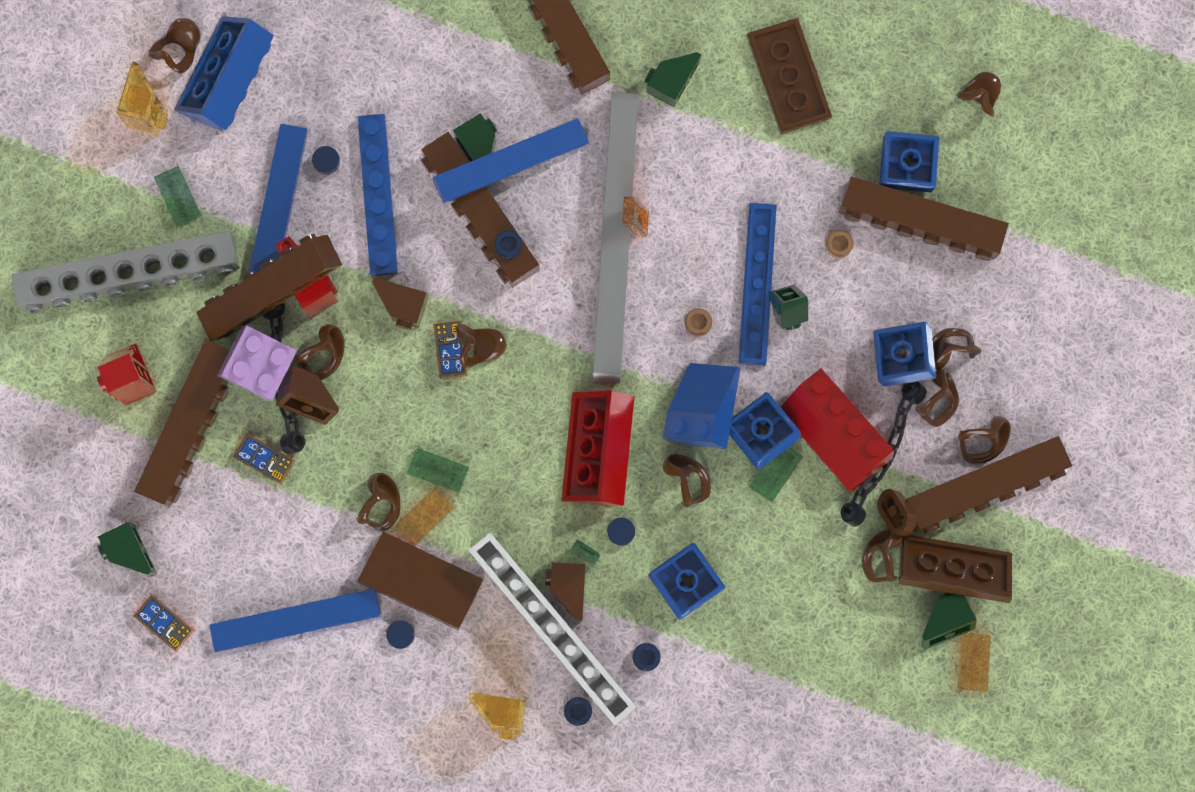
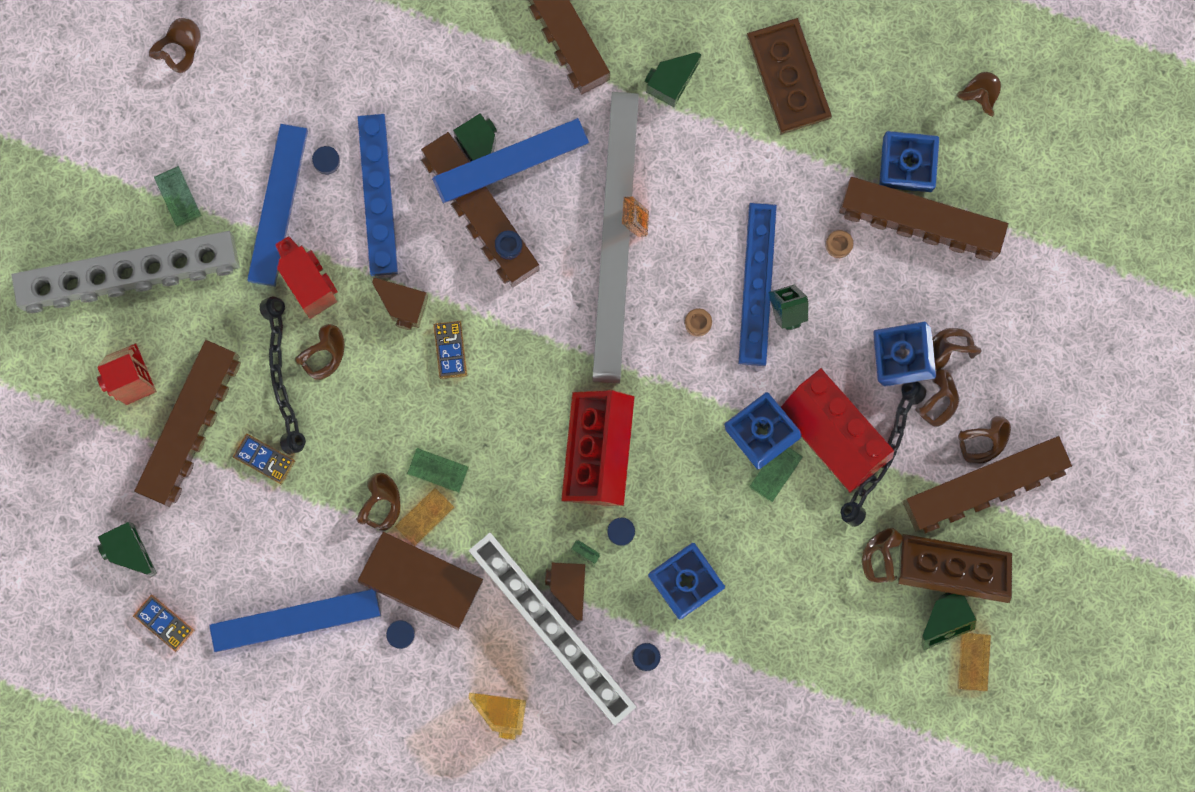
clear yellow slope [116,61,168,136] -> none
blue slope [174,16,274,130] -> none
reddish brown brick [196,234,342,342] -> none
lavender brick [217,325,297,401] -> none
reddish brown slope [276,366,339,425] -> none
reddish brown piece [456,324,507,368] -> none
dark blue tile [564,697,592,726] -> none
blue slope [663,363,741,449] -> none
reddish brown piece [663,454,711,508] -> none
reddish brown plate [877,489,916,536] -> none

